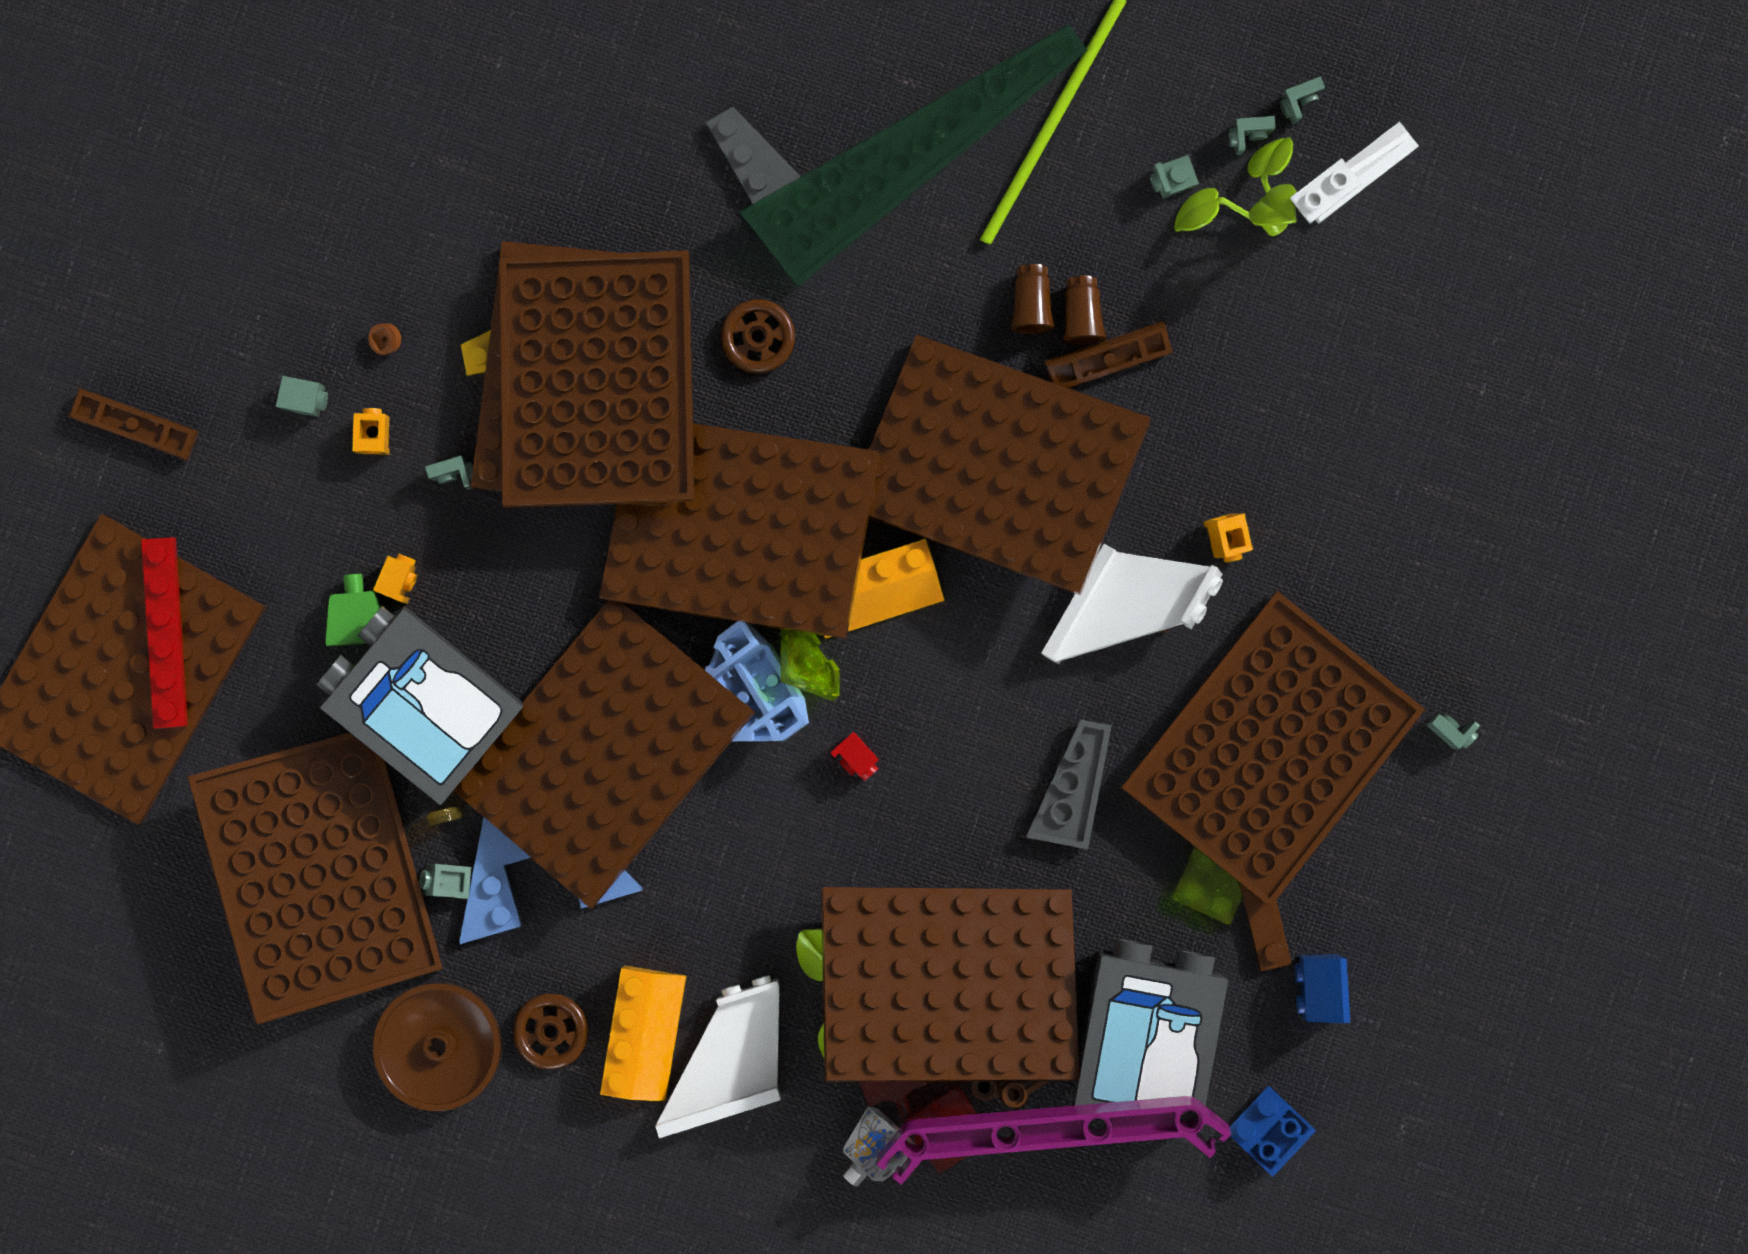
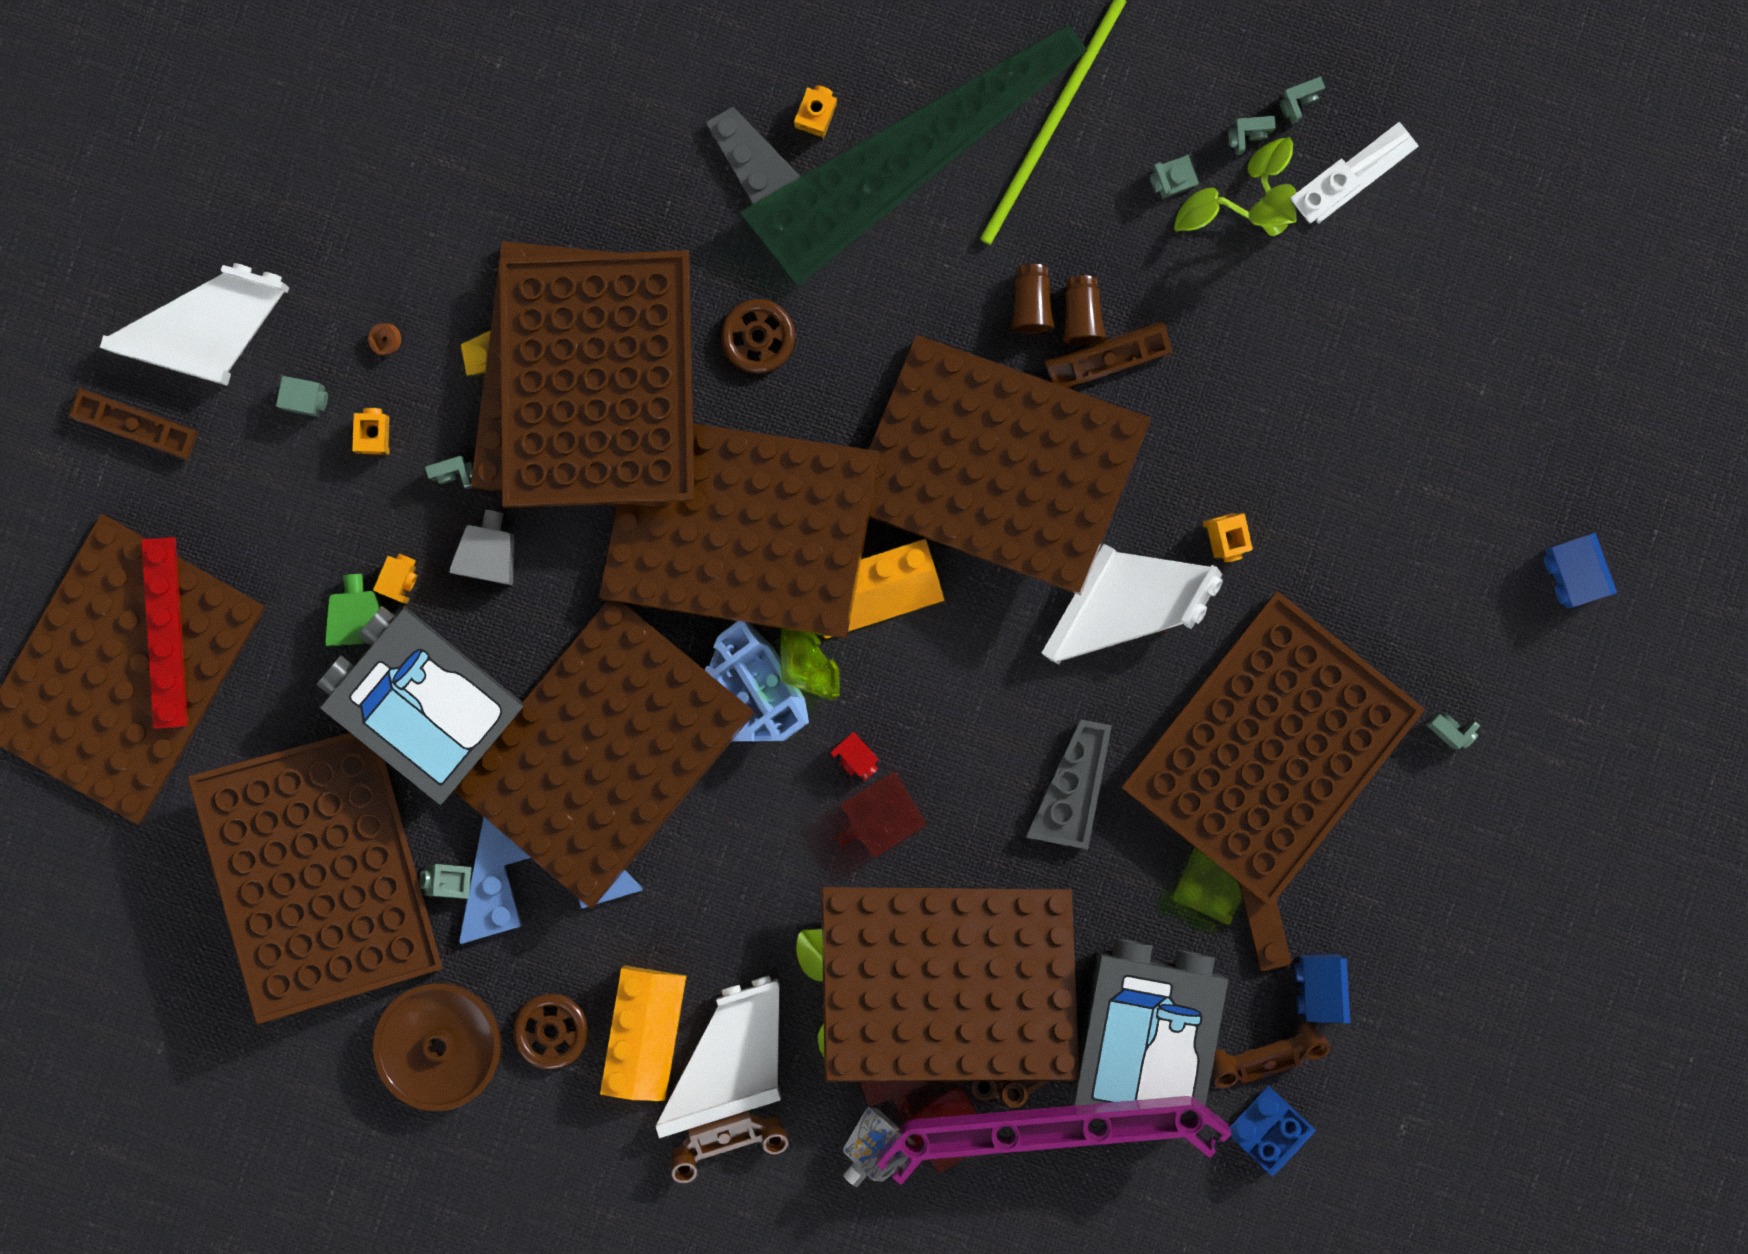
clear yellow tile [427,806,462,826] -> none
none -> white piece [100,263,289,386]
none -> light grey torso [449,510,514,586]
none -> reddish brown plate [671,1110,788,1183]
none -> light orange brick [794,85,837,138]
none -> clear red plate [835,771,927,858]
none -> reddish brown plate [1211,1022,1330,1089]
none -> blue slope [1544,533,1617,608]

